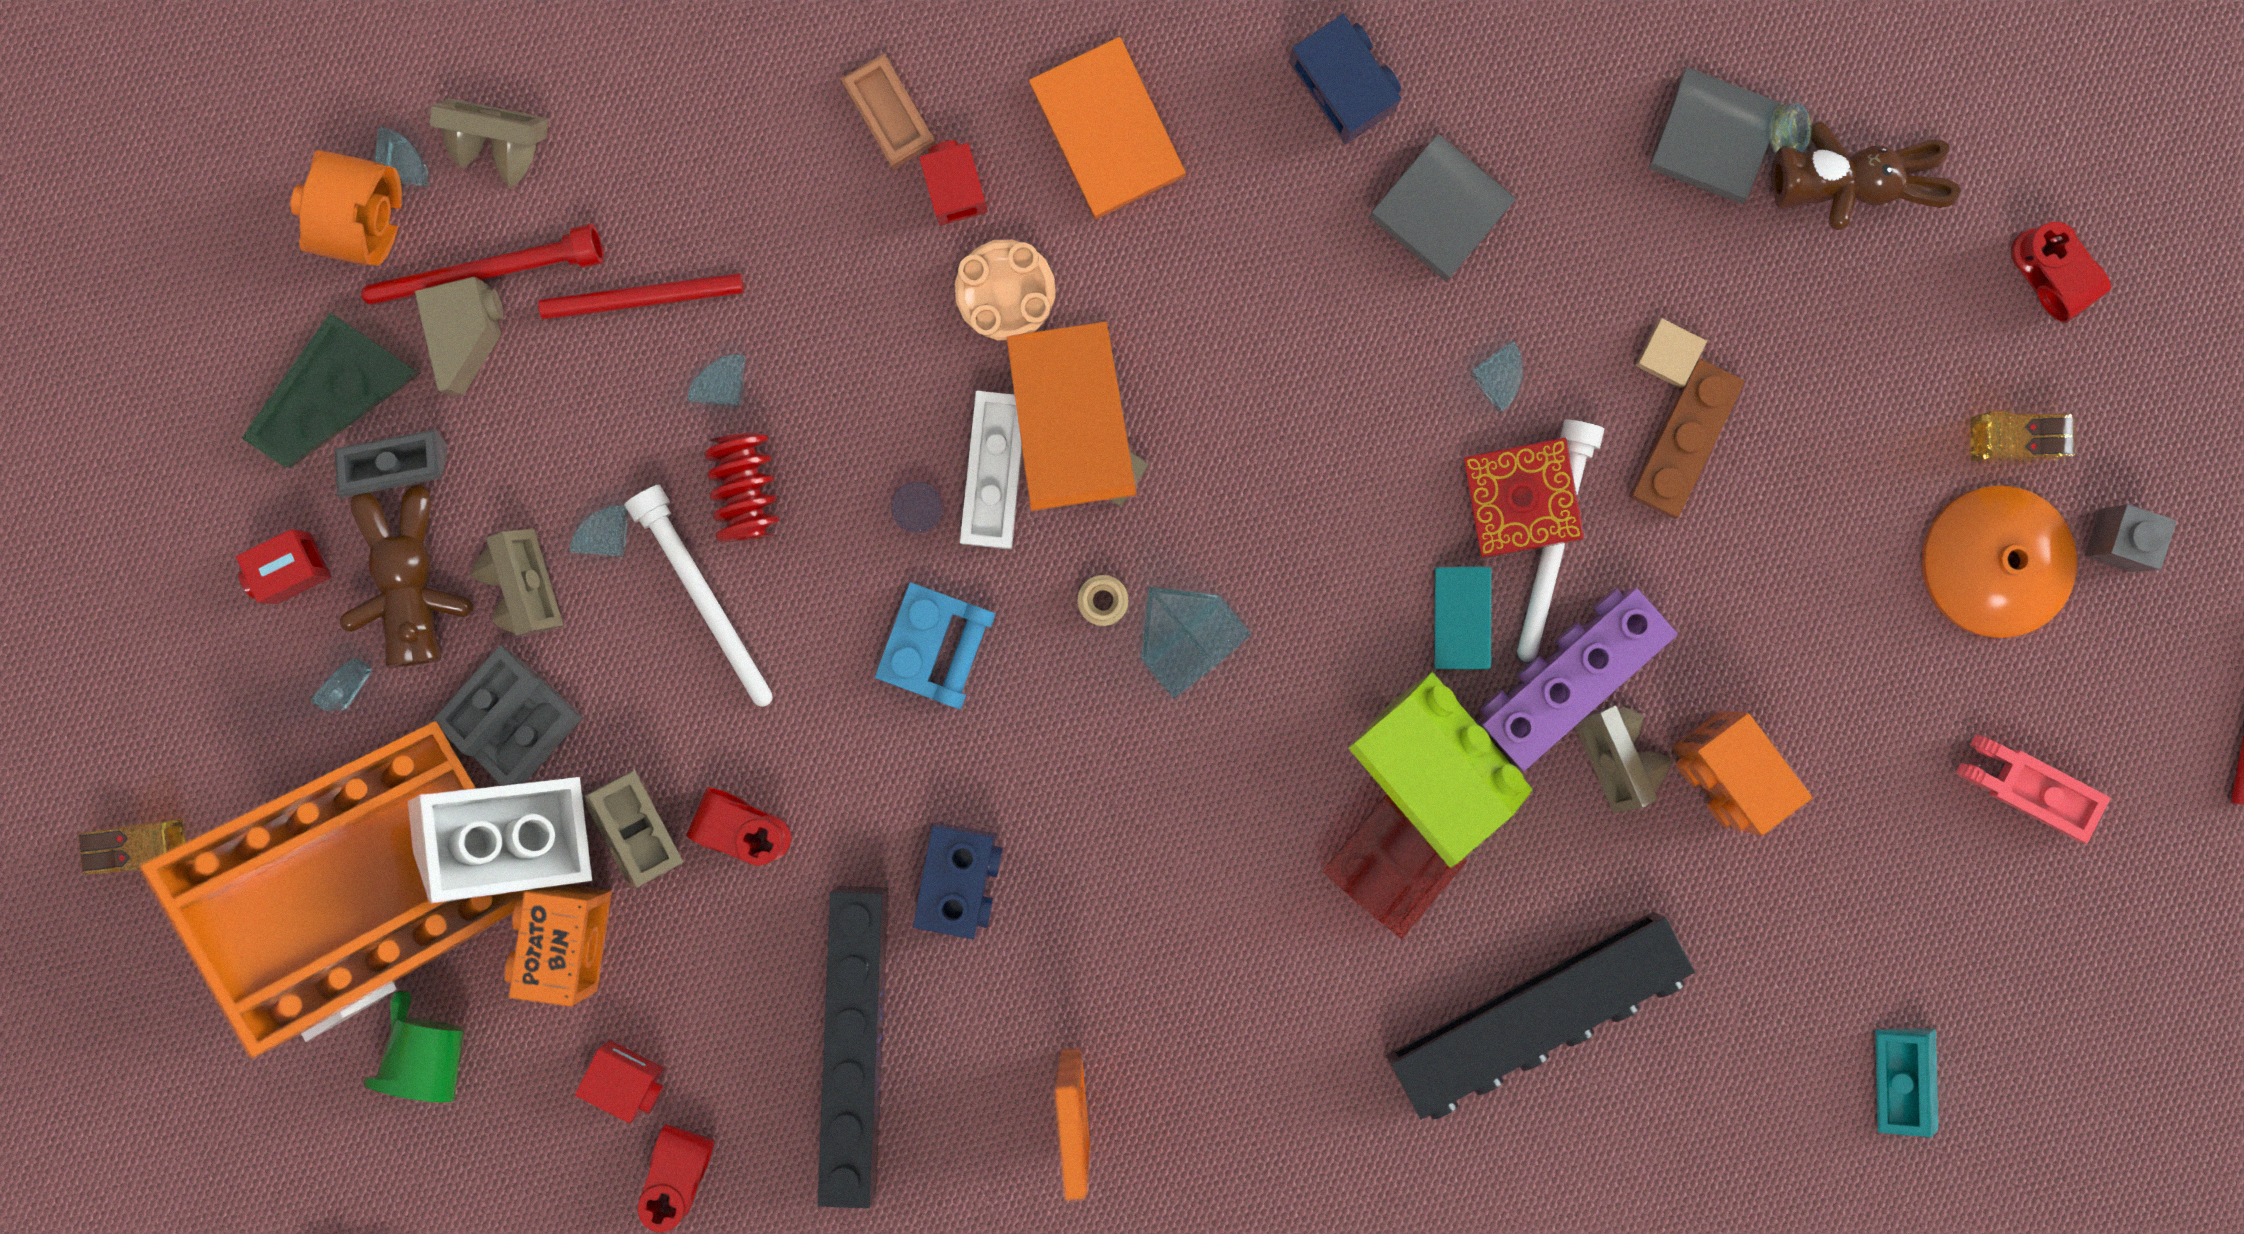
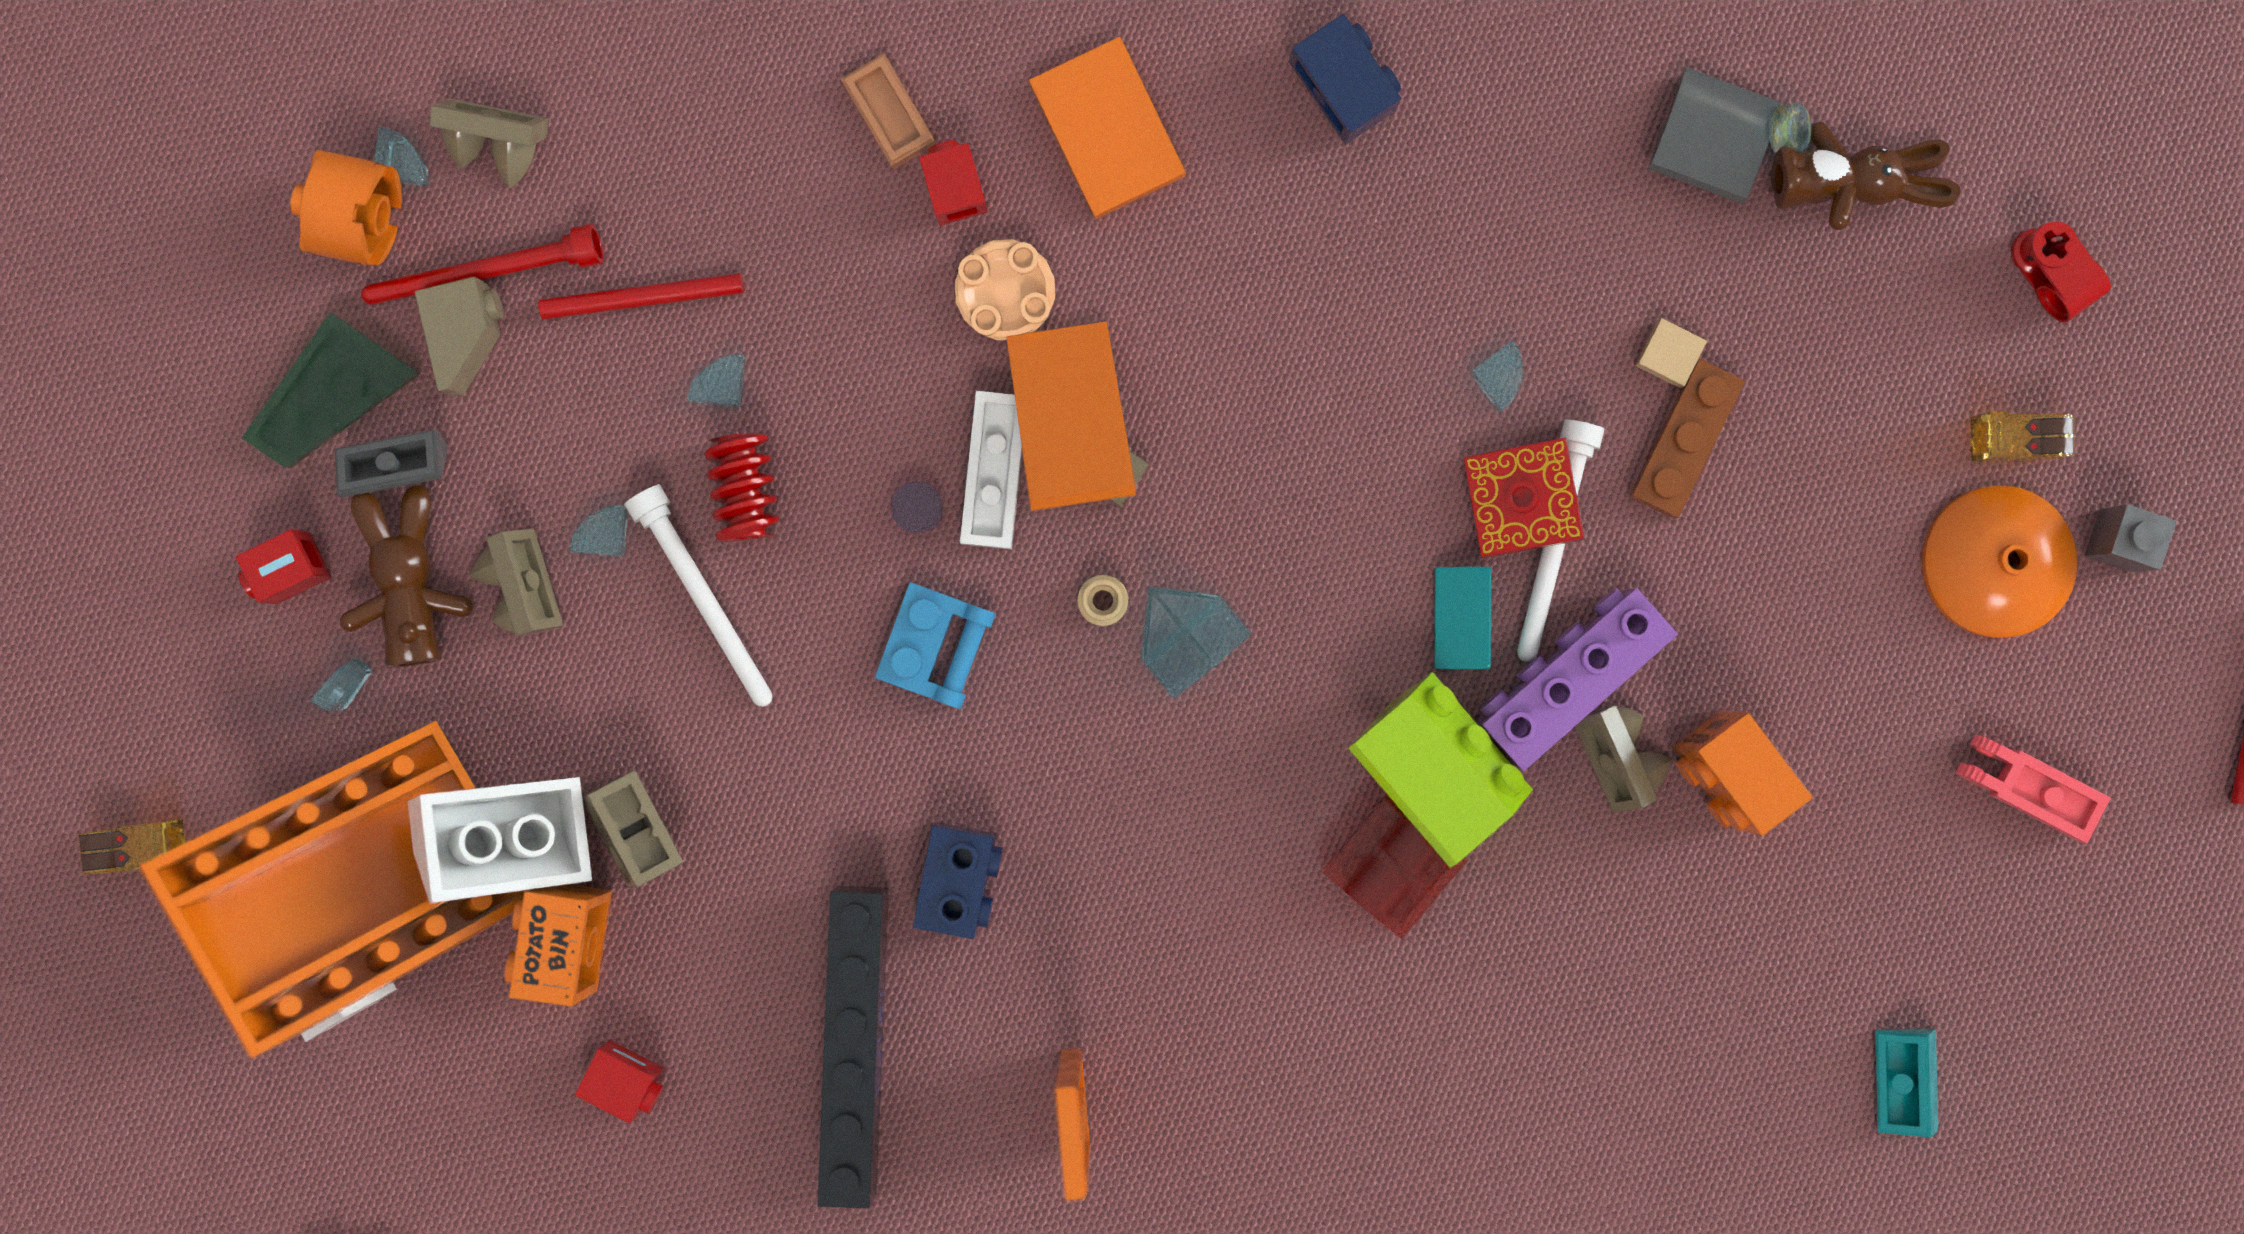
green hat [363,990,464,1103] -> none
dark grey slope [432,645,583,786] -> none
red piece [637,1124,715,1233] -> none
red piece [686,787,792,866] -> none
dark grey slope [1369,134,1516,282] -> none
black brick [1385,912,1695,1120] -> none

